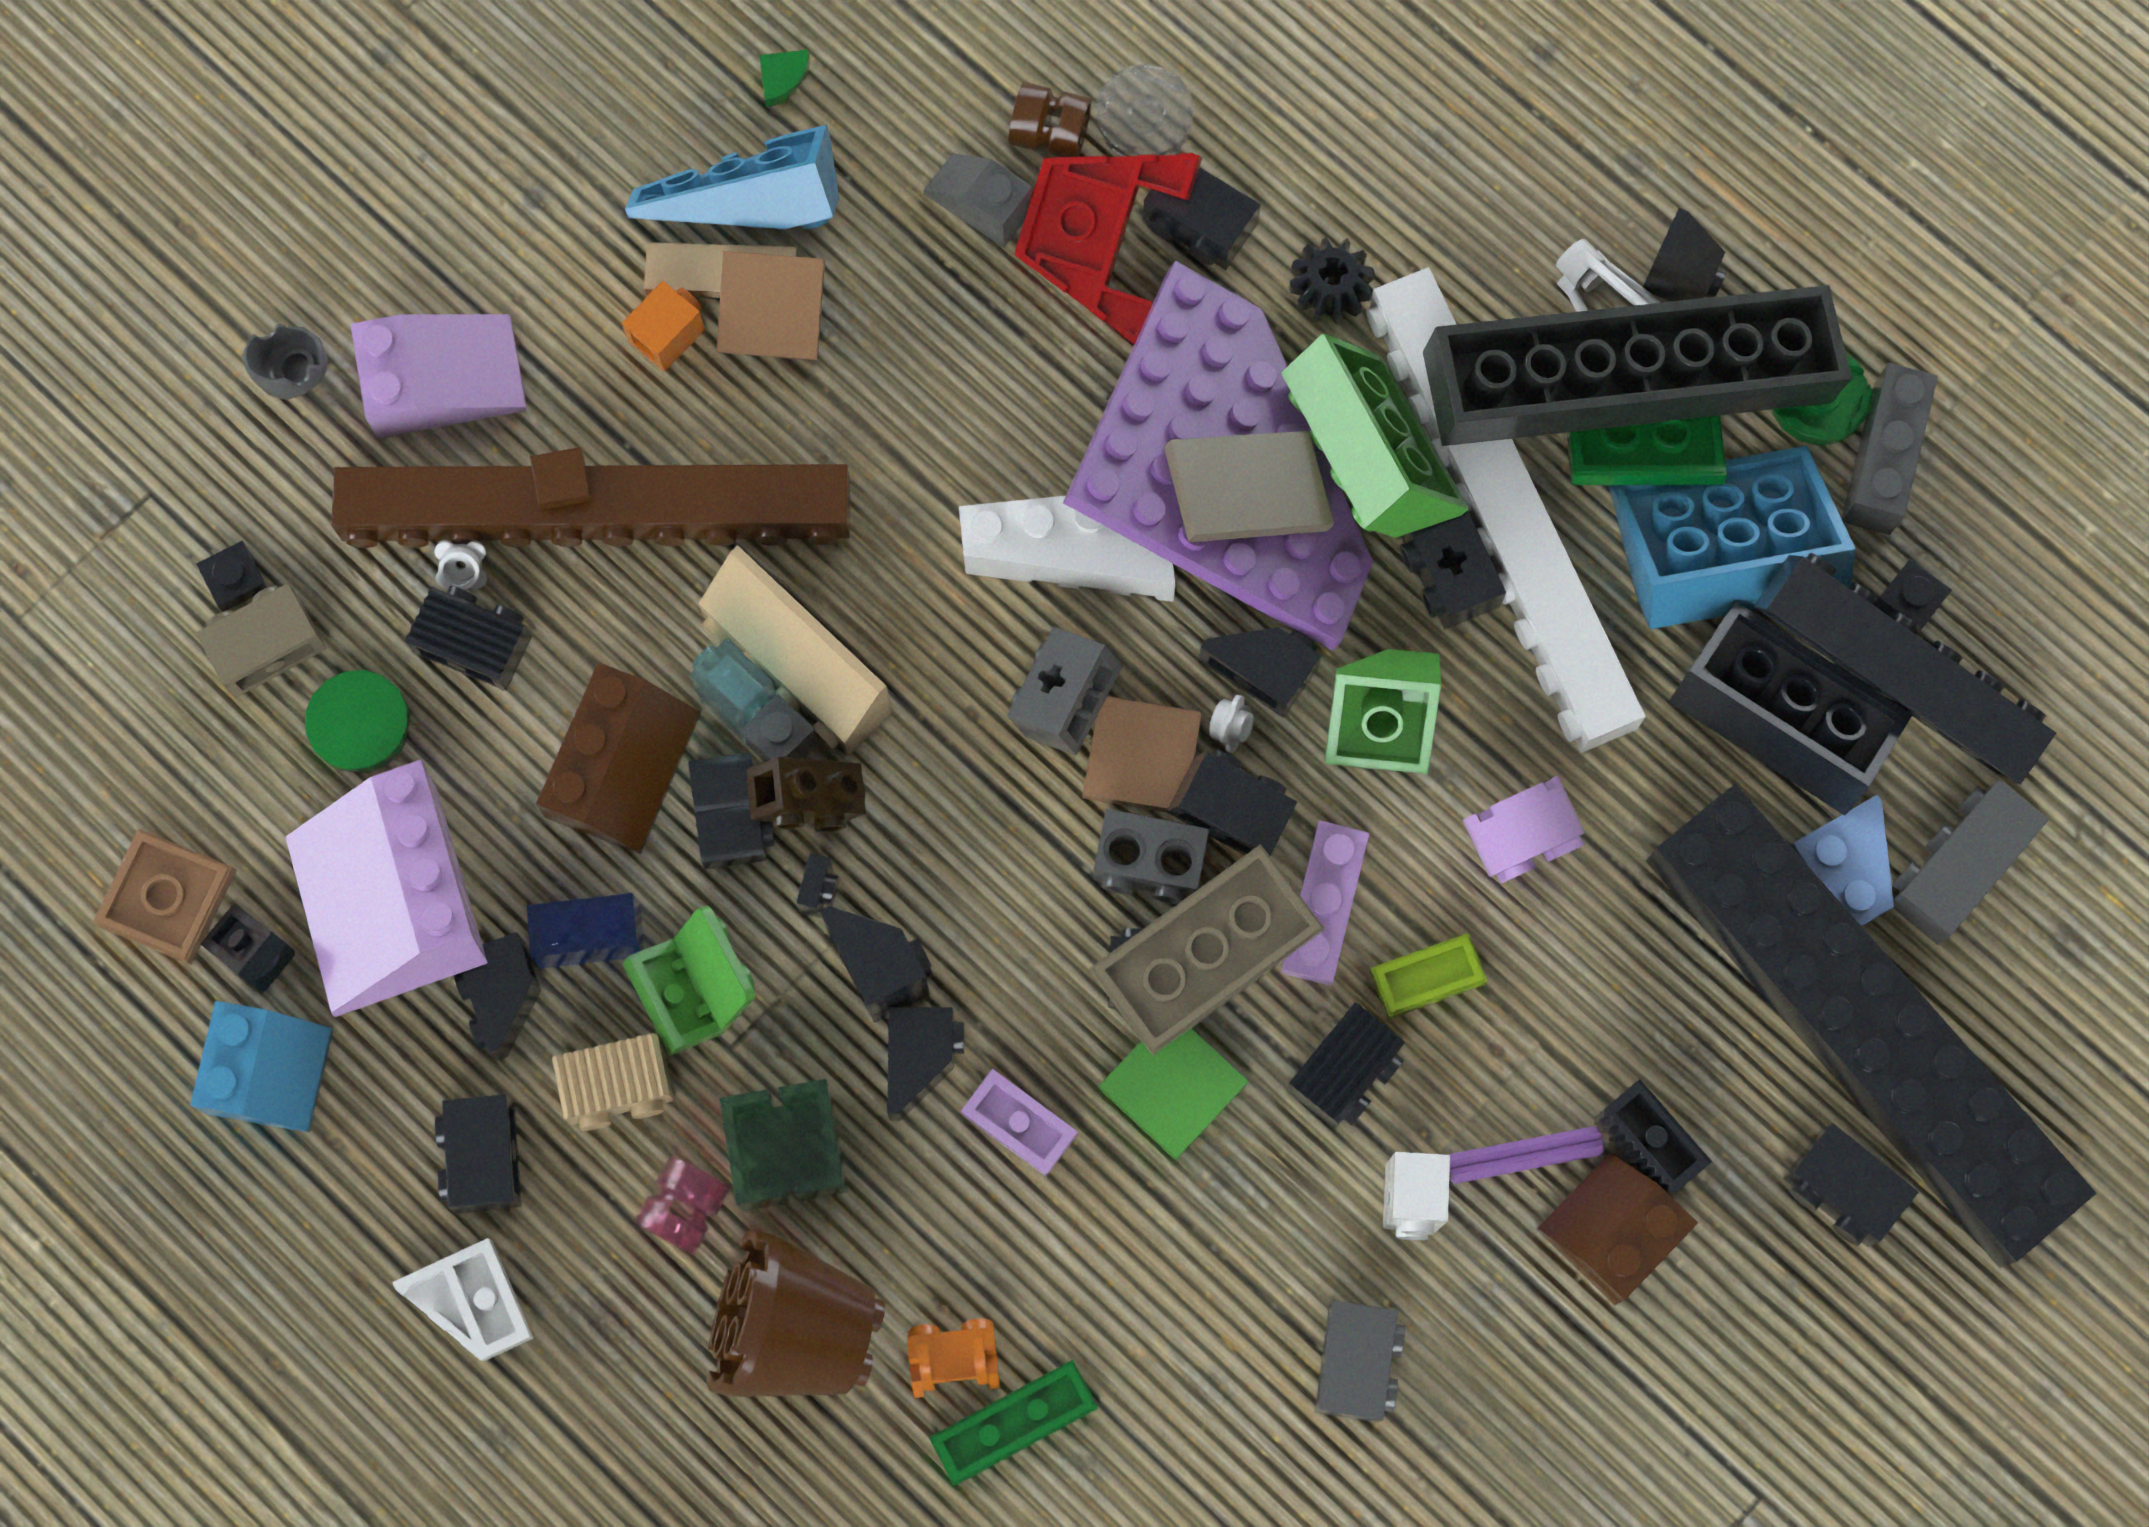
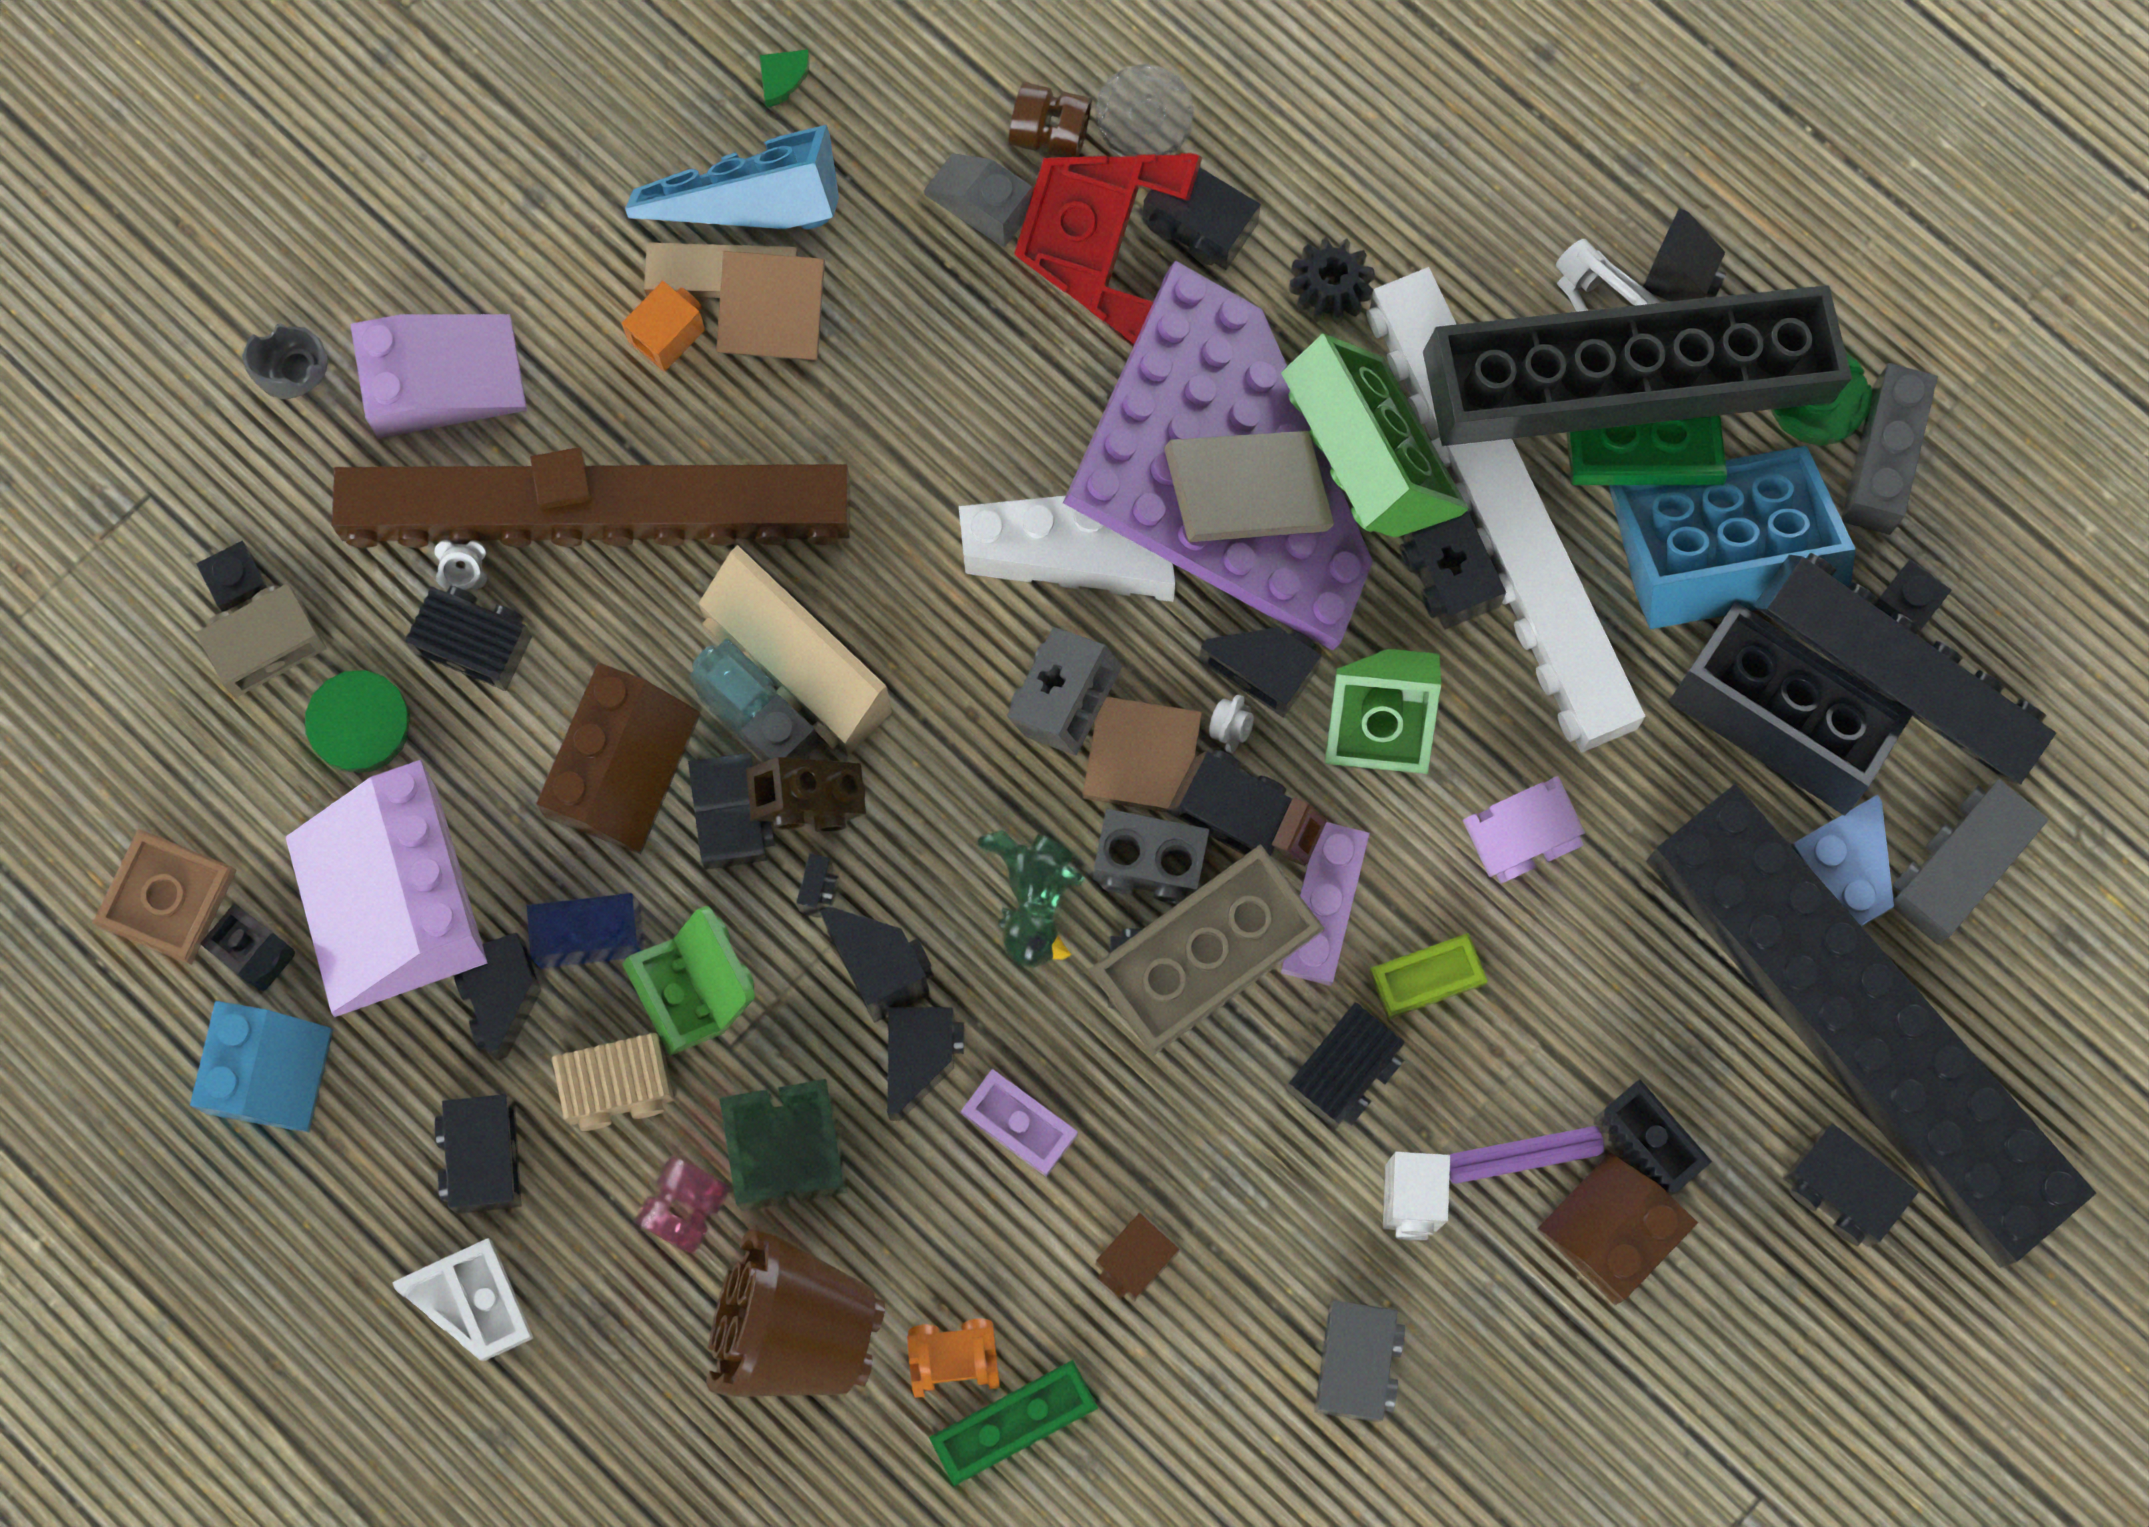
bright green tile [1099,1028,1249,1161] -> none
none -> clear green animal [977,830,1085,968]
none -> reddish brown brick [1095,1212,1180,1302]
none -> reddish brown tile [1272,798,1327,866]

